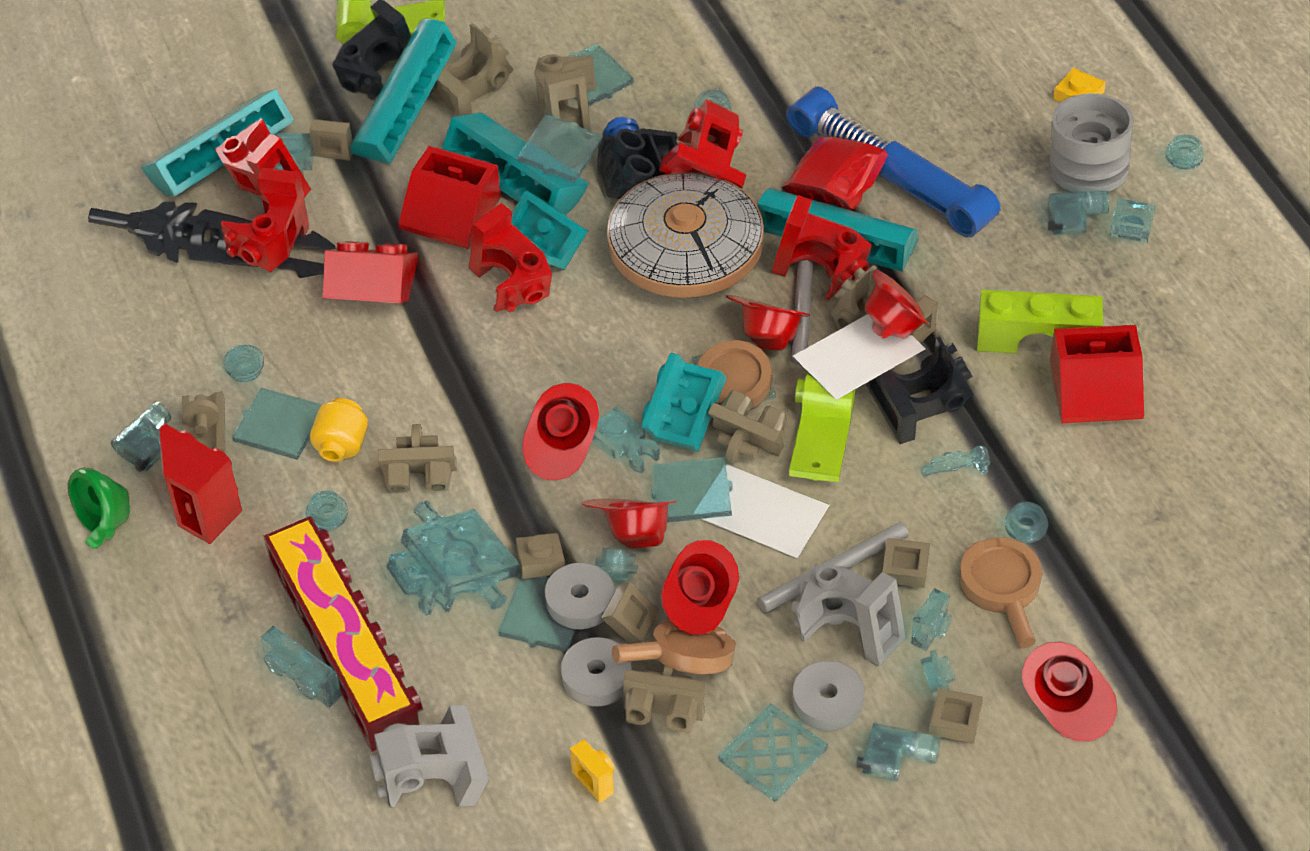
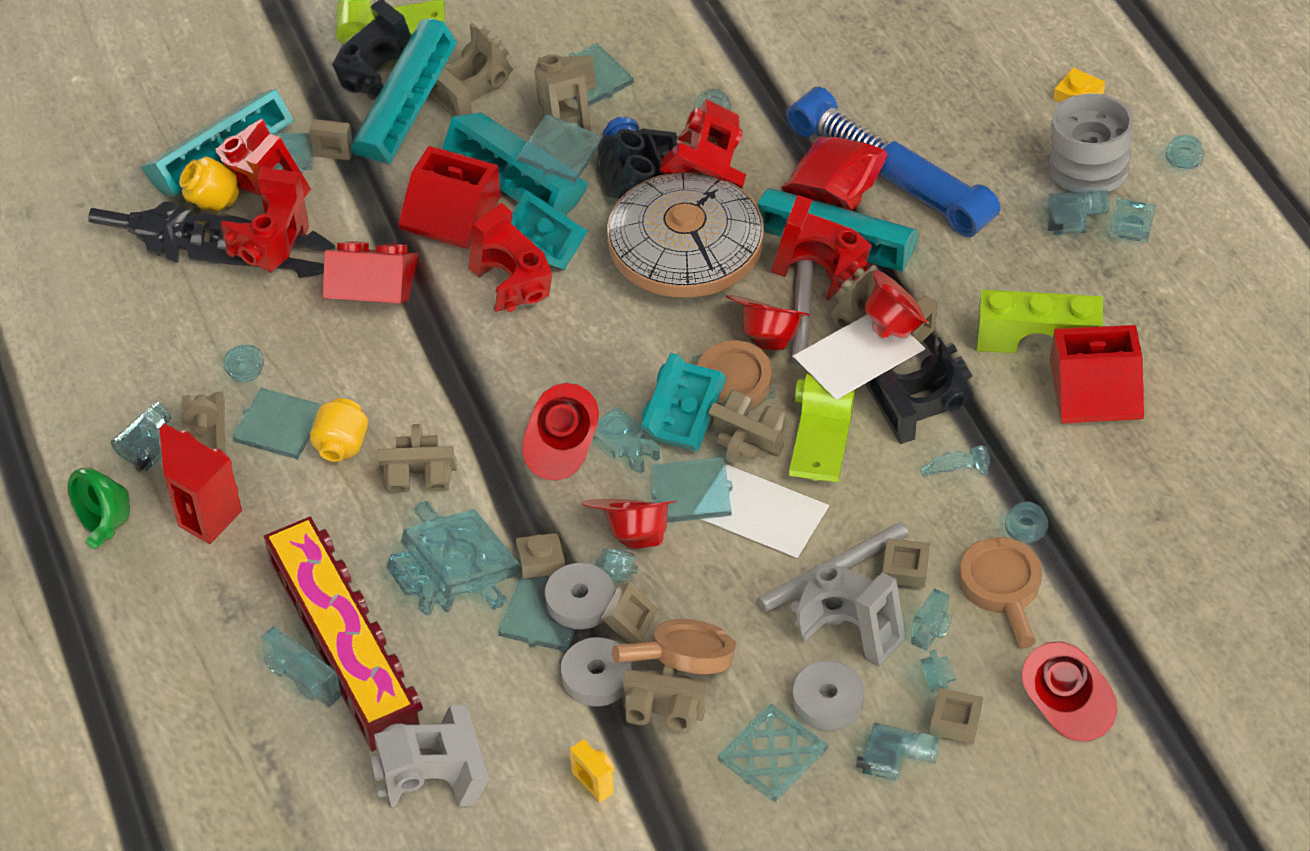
clear light blue plate [306,491,348,531] -> none
red piece [661,540,739,635] -> none
none -> yellow head [179,157,239,212]

